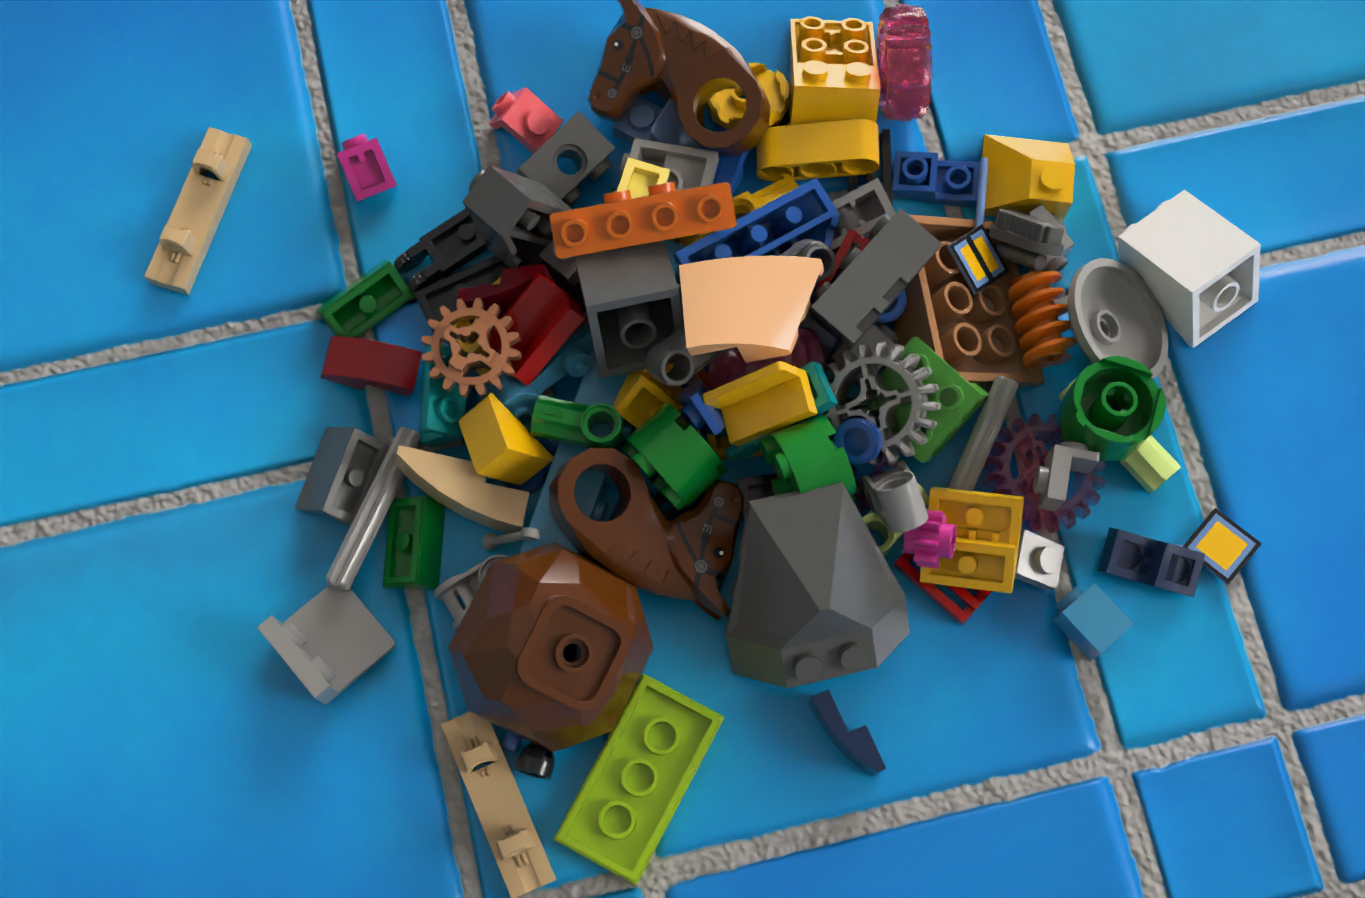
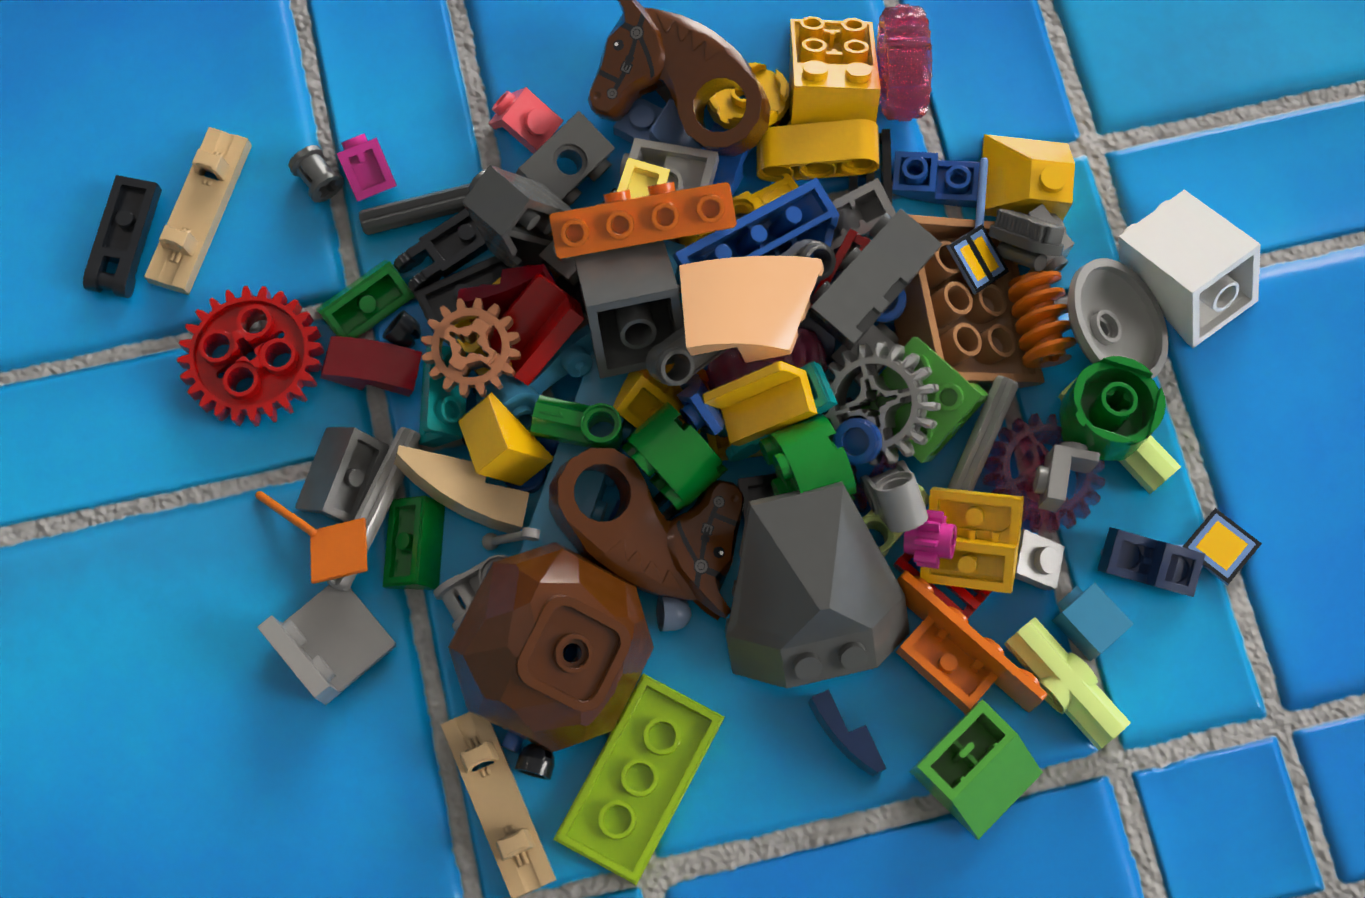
none -> black plate [83,175,162,298]
none -> red gear [177,286,325,427]
none -> orange piece [255,491,368,584]
none -> dark grey bush [288,145,344,203]
none -> dark grey axle [359,183,470,235]
none -> black hinge [382,310,421,348]
none -> sand blue hinge [656,596,692,631]
none -> orange bracket [896,570,1048,714]
none -> bright green slope [909,699,1043,840]
none -> yellowish green piece [1004,617,1131,750]

